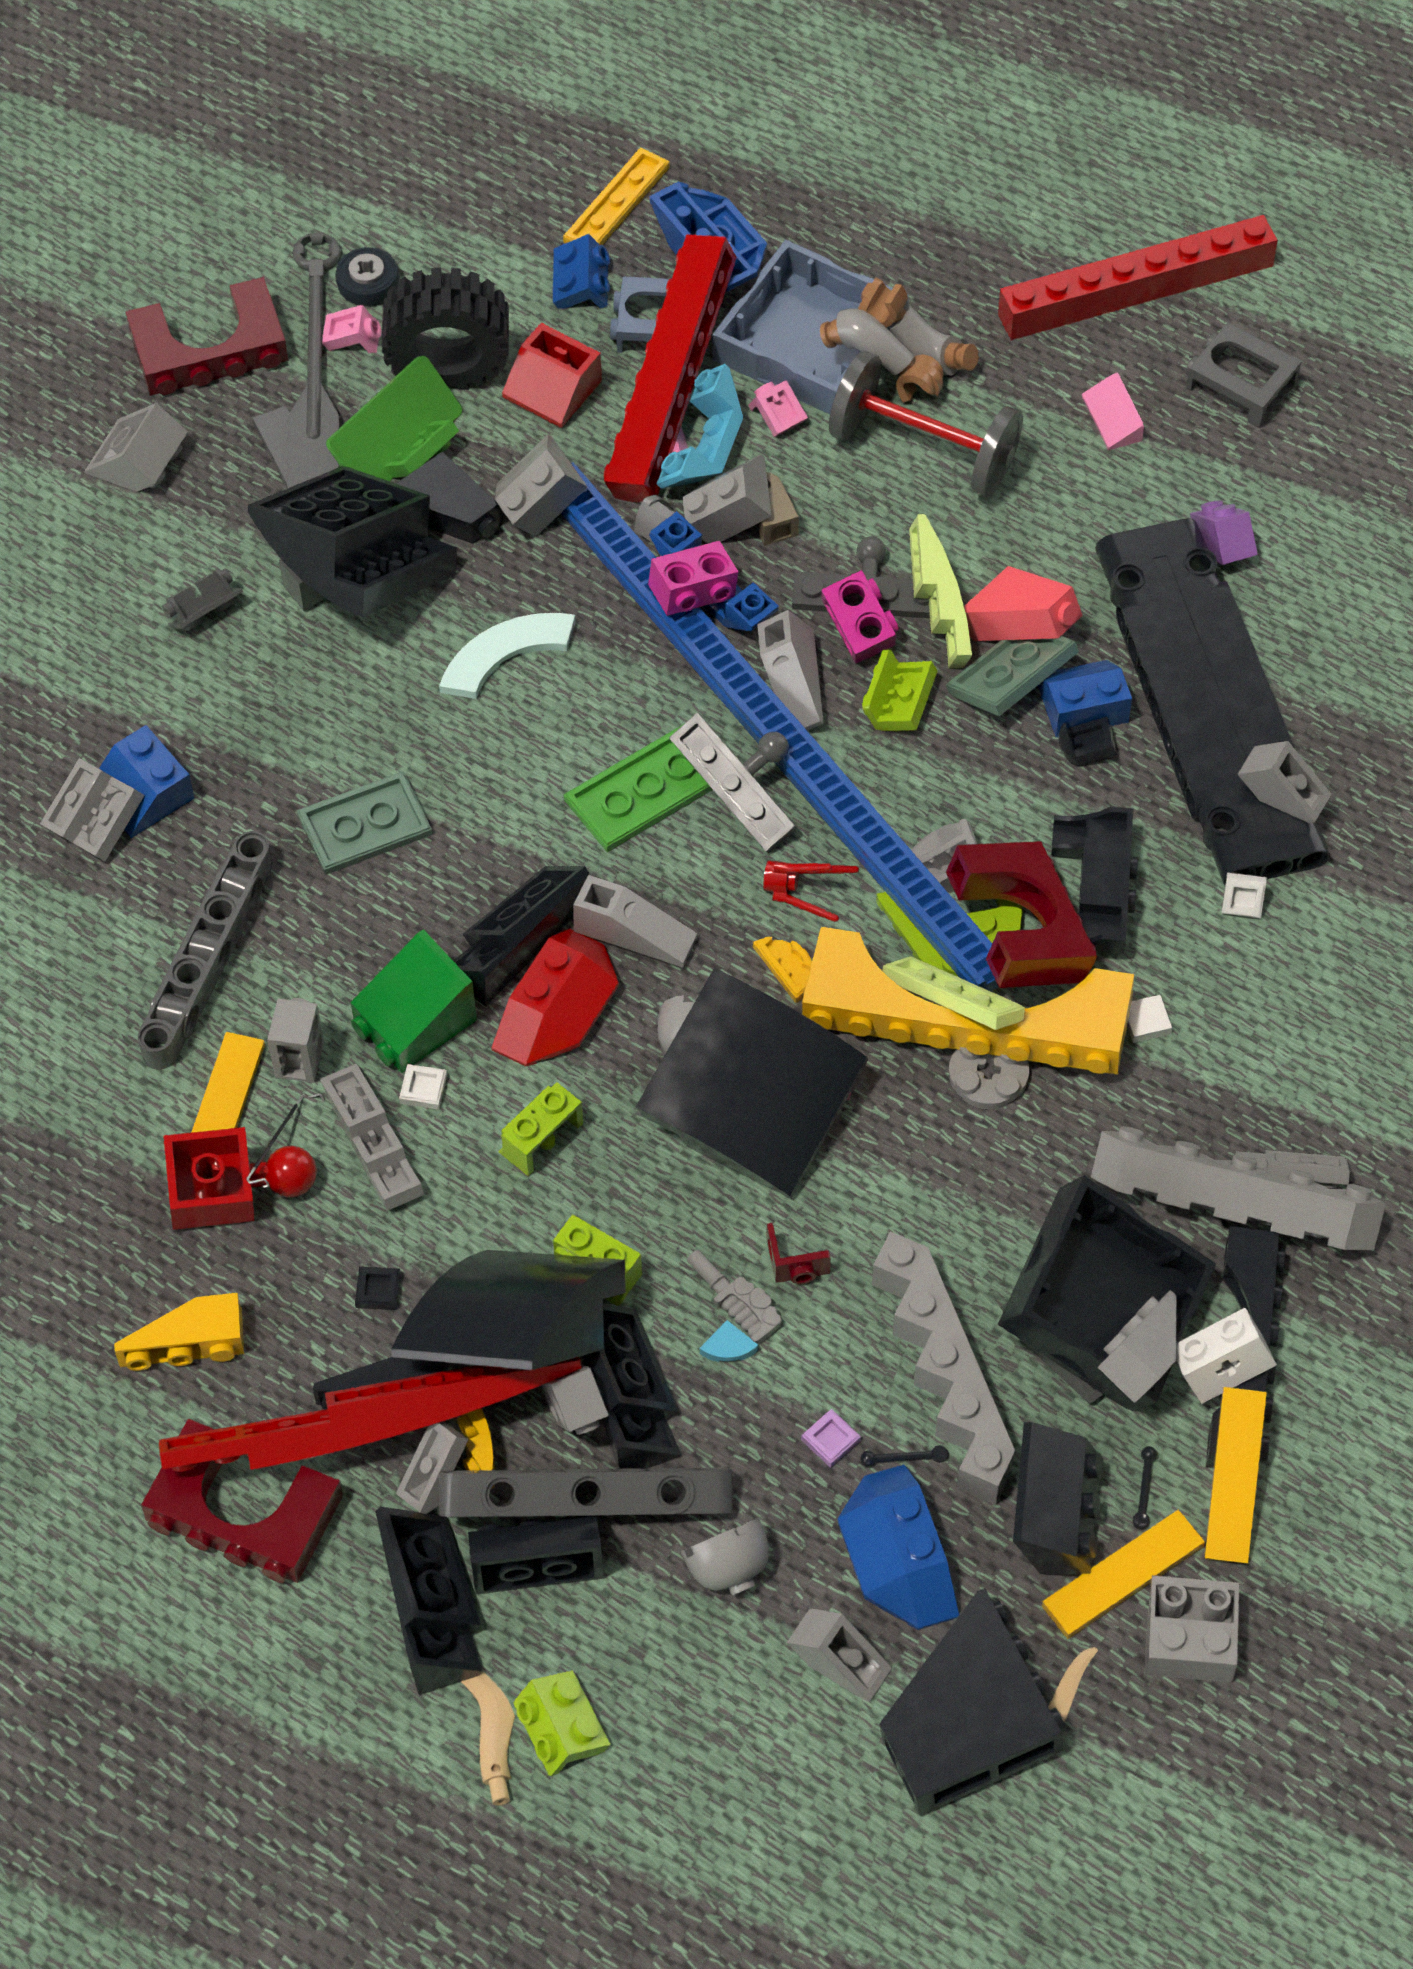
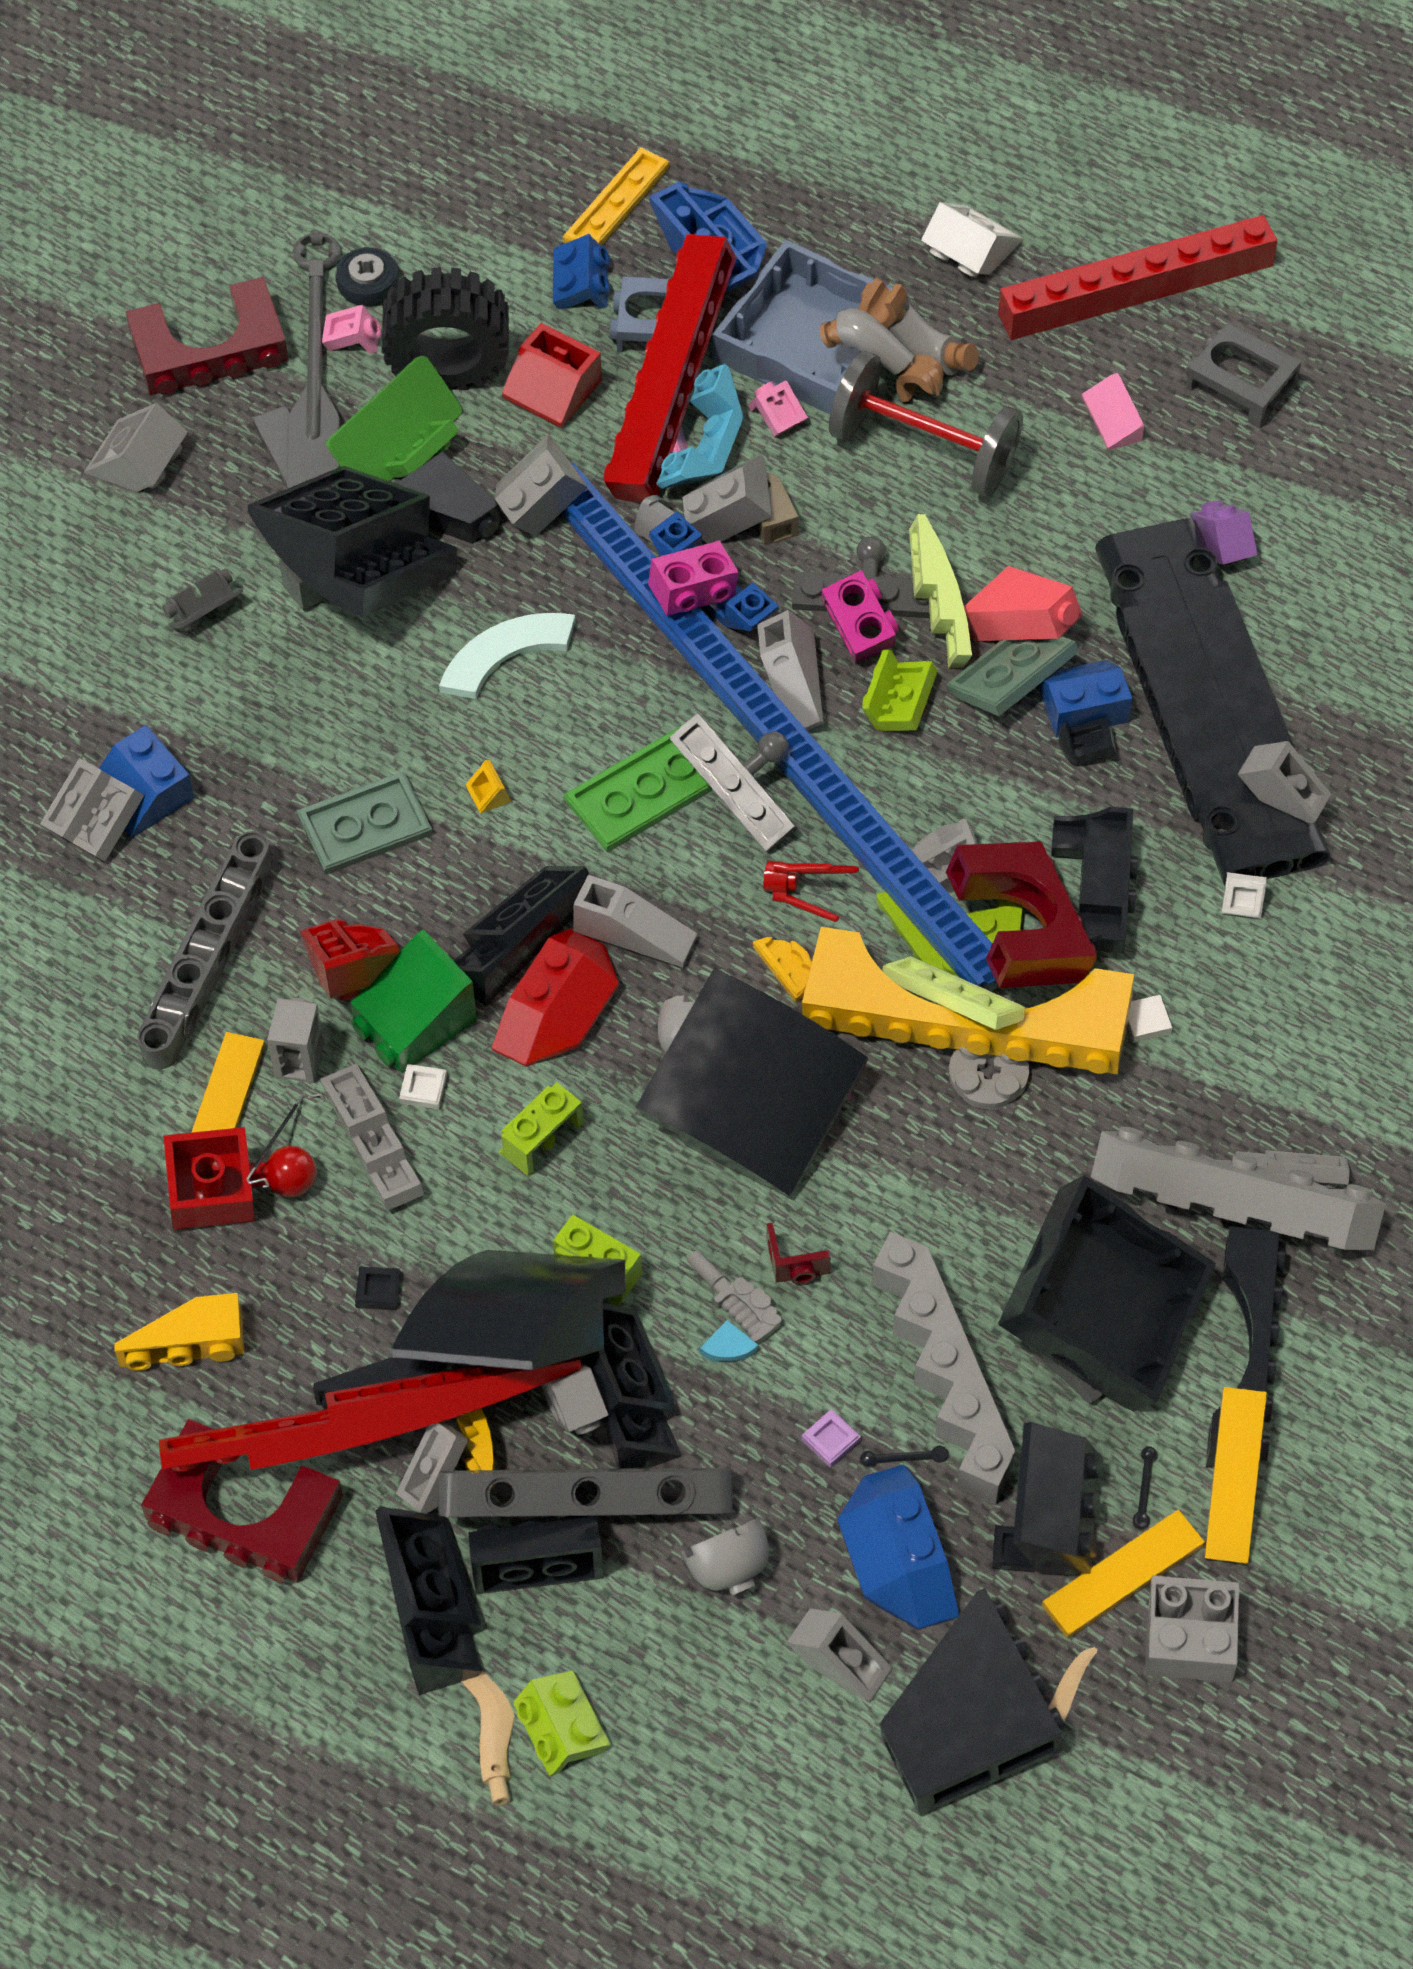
light grey slope [1098,1290,1176,1403] -> none
white brick [1176,1308,1276,1404] -> none
none -> red wedge [300,919,400,1000]
none -> yellow slope [465,760,511,814]
none -> white slope [921,202,1024,277]
none -> black tile [992,1525,1035,1573]

